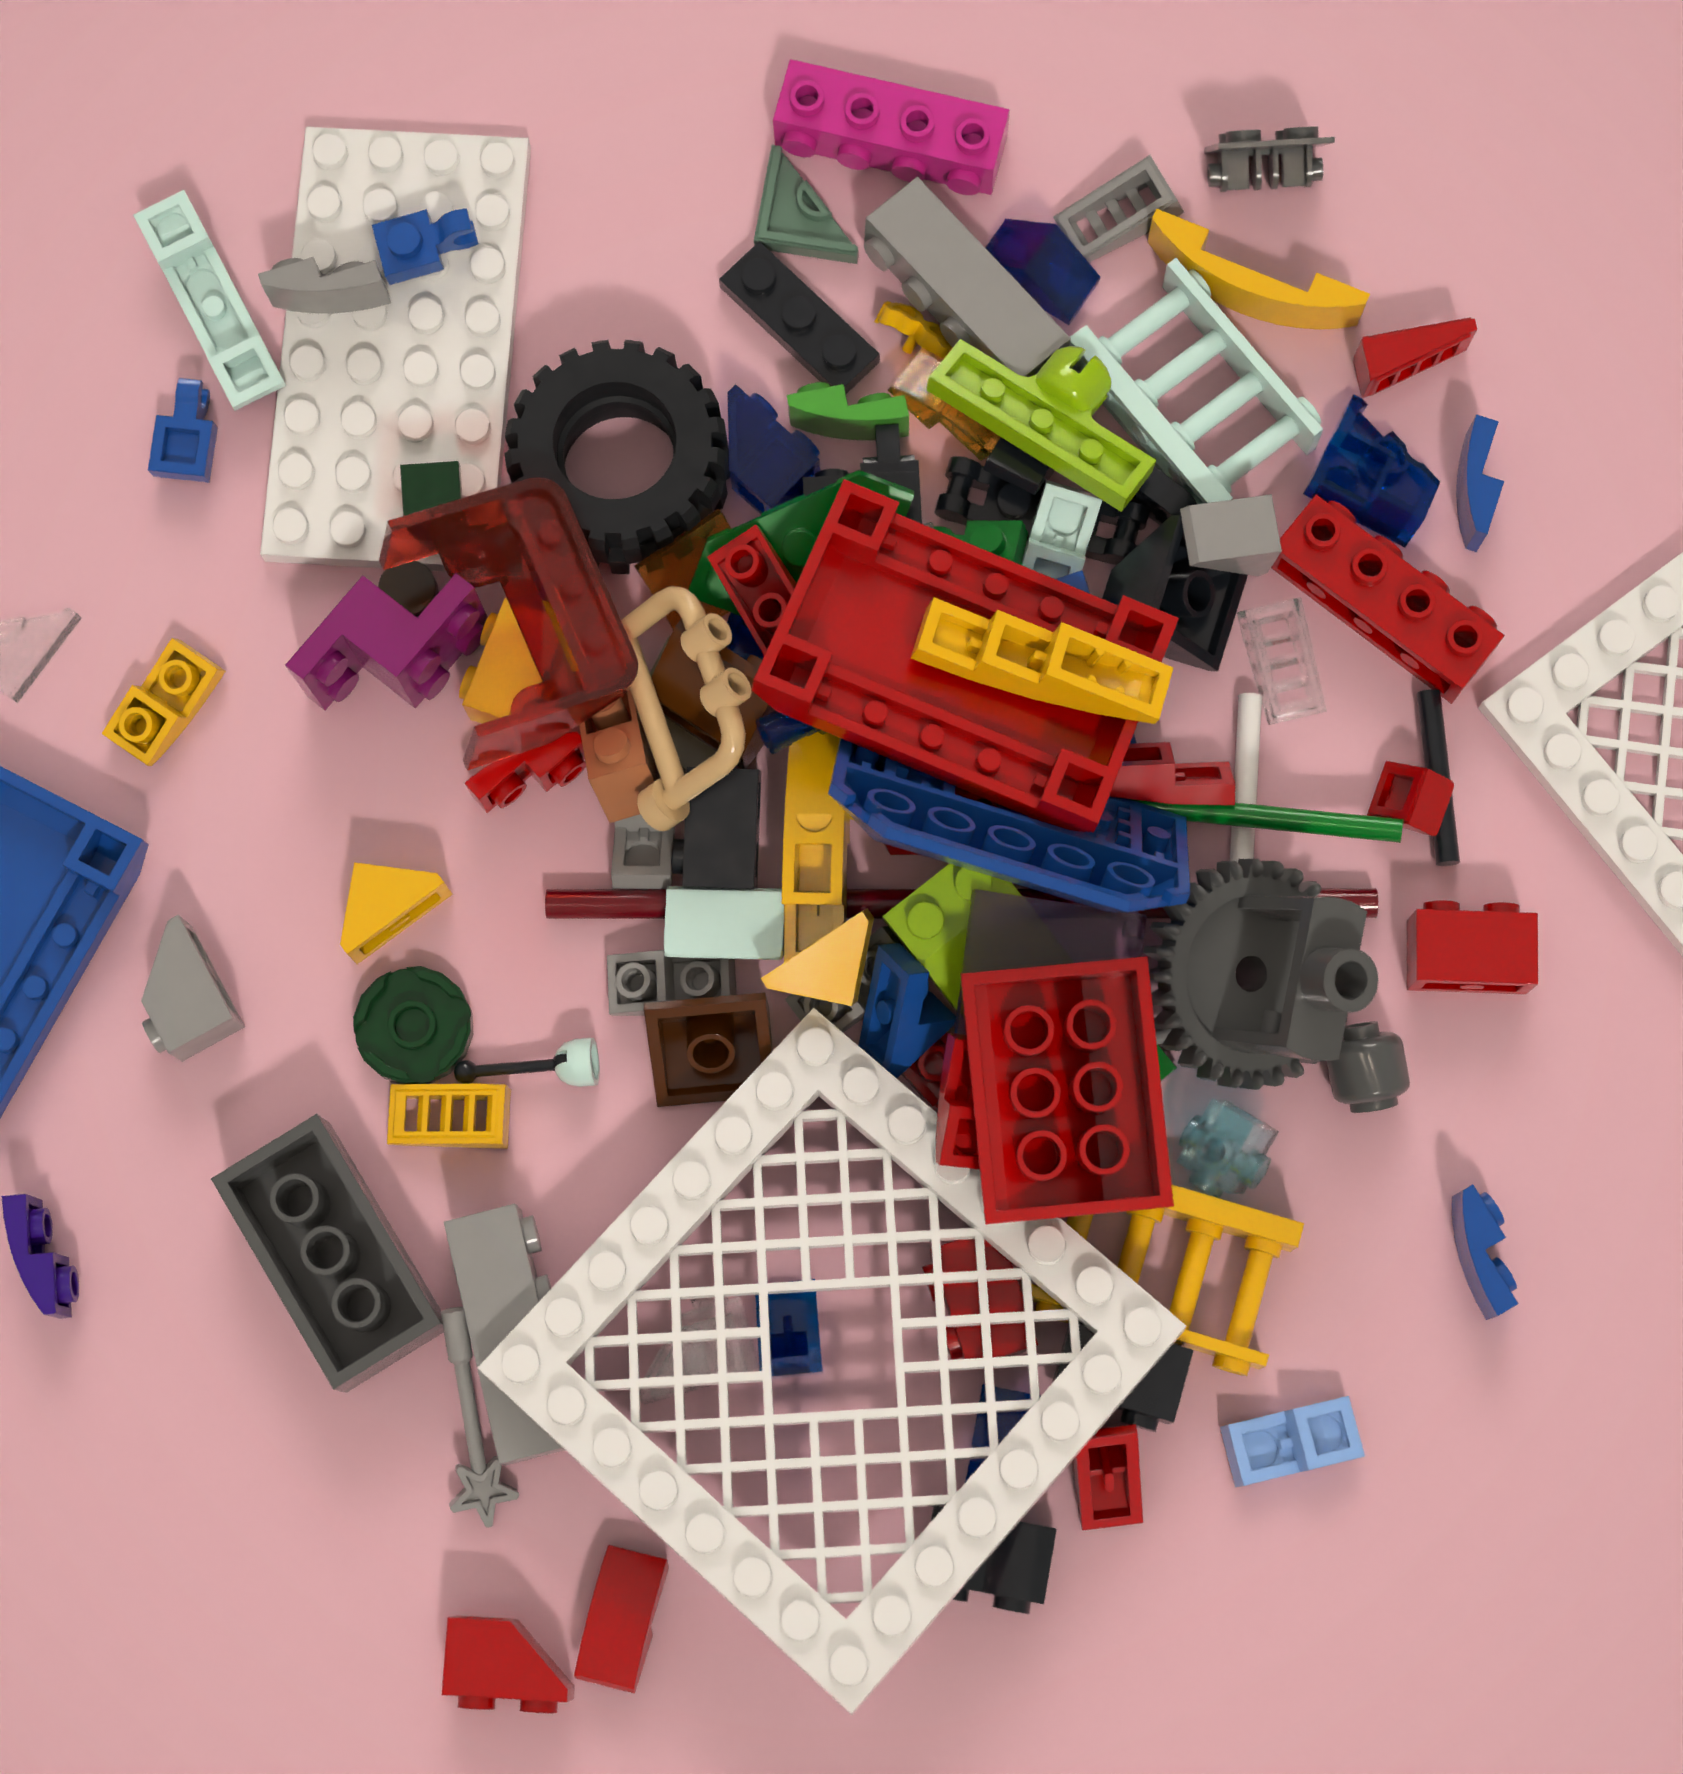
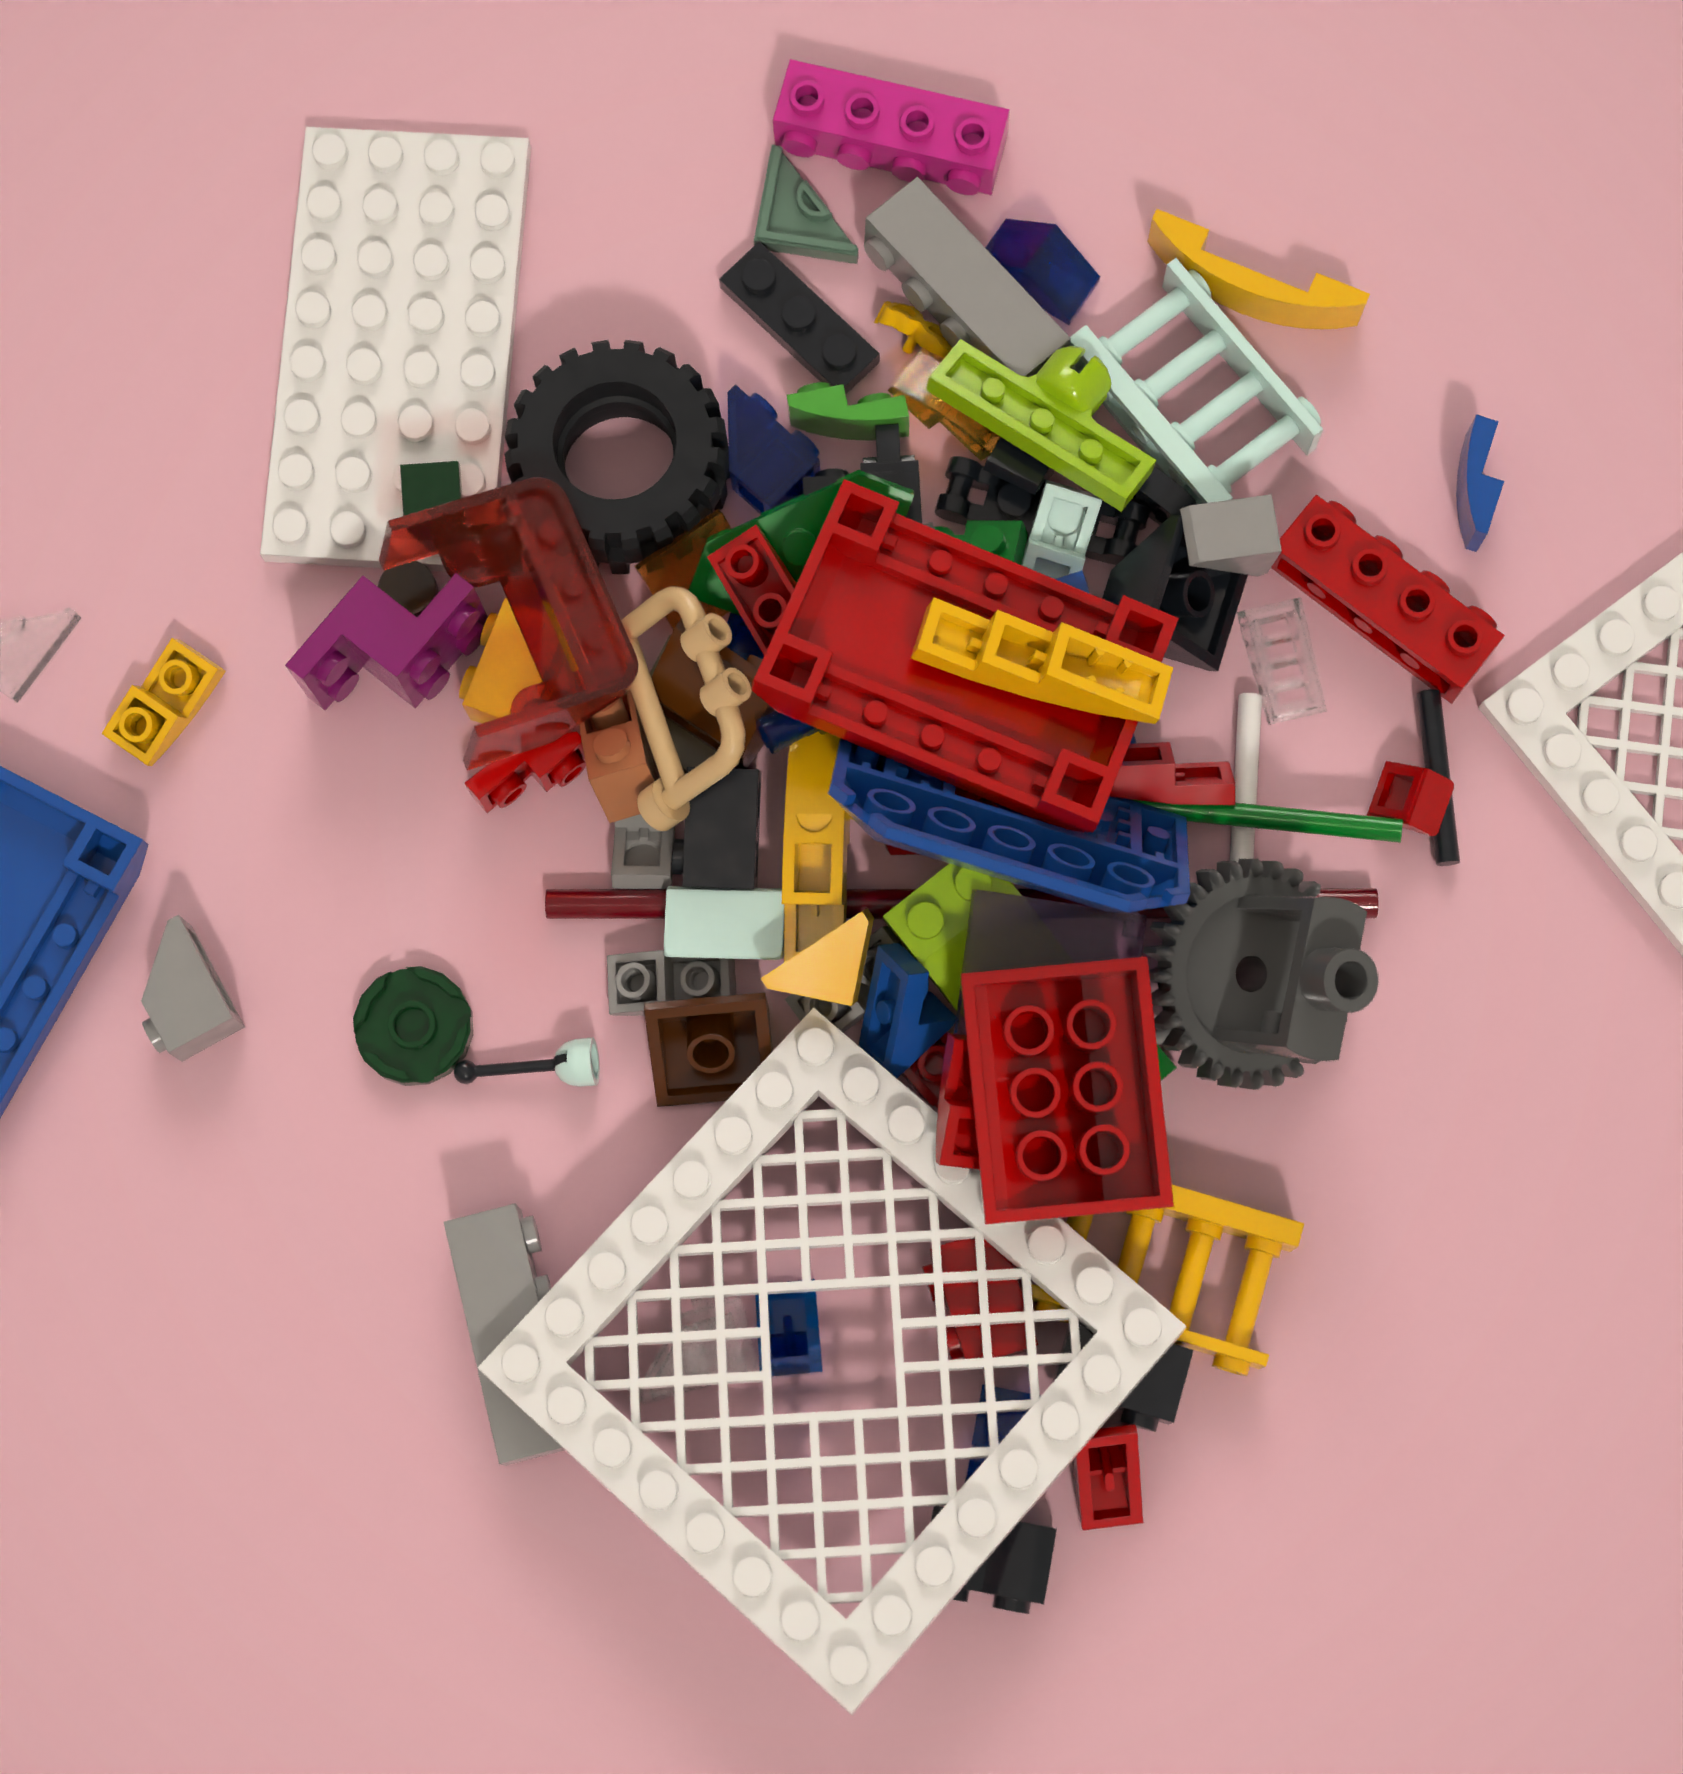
dark purple slope [2,1194,79,1319] -> none
light aqua slope [133,190,286,411] -> none
blue plate [148,378,218,483] -> none
dark grey brick [211,1114,444,1393] -> none
light grey slope [258,257,391,314] -> none
yellow slope [340,862,453,965] -> none
blue plate [372,208,479,285] -> none
yellow slope [387,1083,511,1149] -> none
light grey piece [441,1307,519,1527] -> none
red slope [441,1615,575,1713] -> none
red slope [574,1545,669,1694] -> none
light grey slope [1053,155,1184,266] -> none
clear light blue brick [1176,1098,1279,1198] -> none
dark grey hinge [1204,126,1335,192] -> none
light blue slope [1220,1396,1365,1488] -> none
clear blue slope [1303,394,1440,547] -> none
dark grey head [1327,1021,1410,1113] -> none
red slope [1353,317,1477,398] -> none
red brick [1407,900,1538,994] -> none
blue slope [1452,1185,1518,1320] -> none

